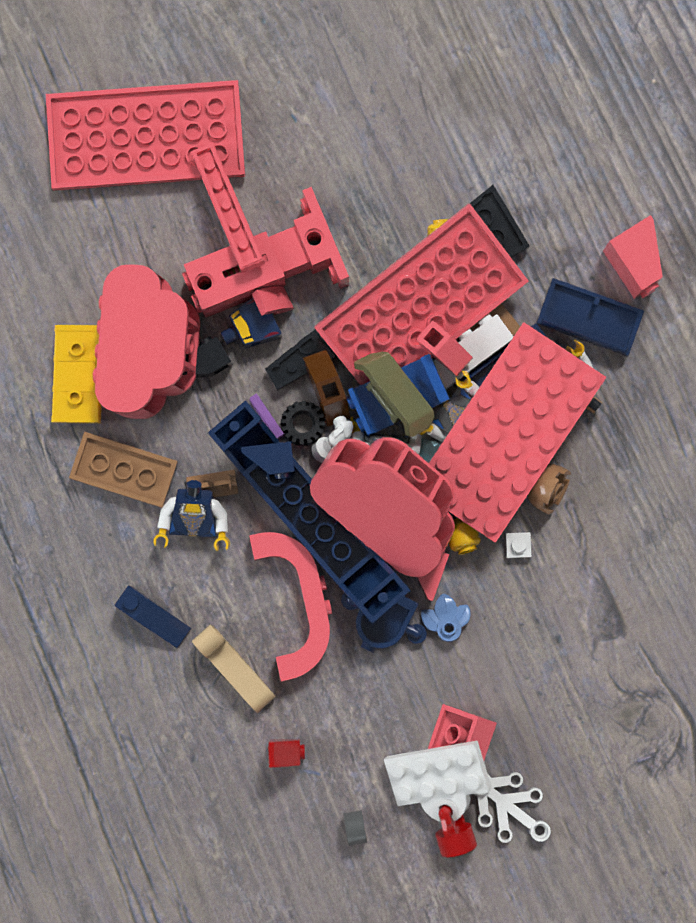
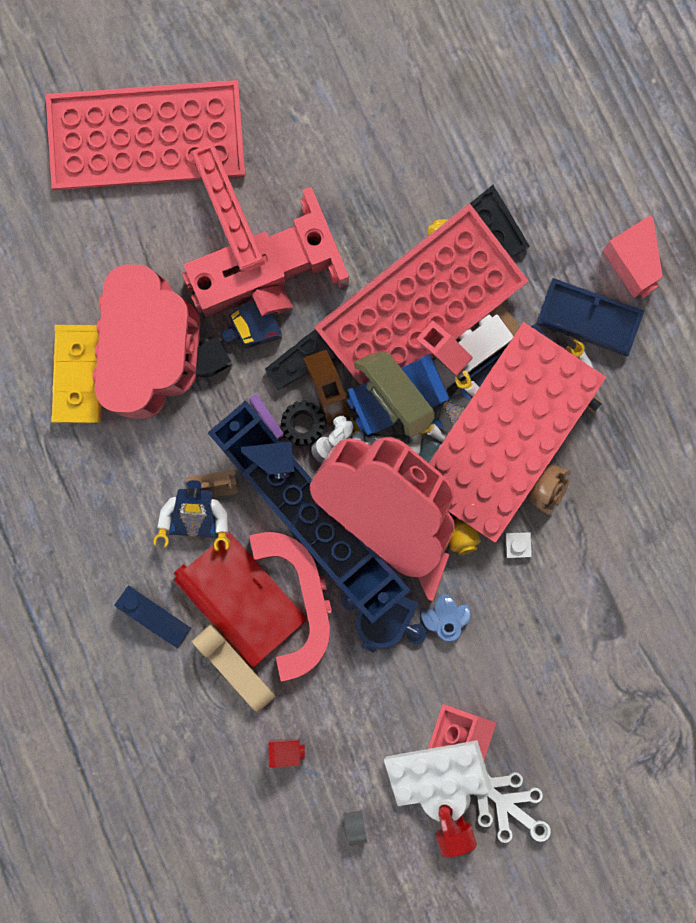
medium nougat plate [69,432,178,508] -> none
none -> red door [173,532,307,669]

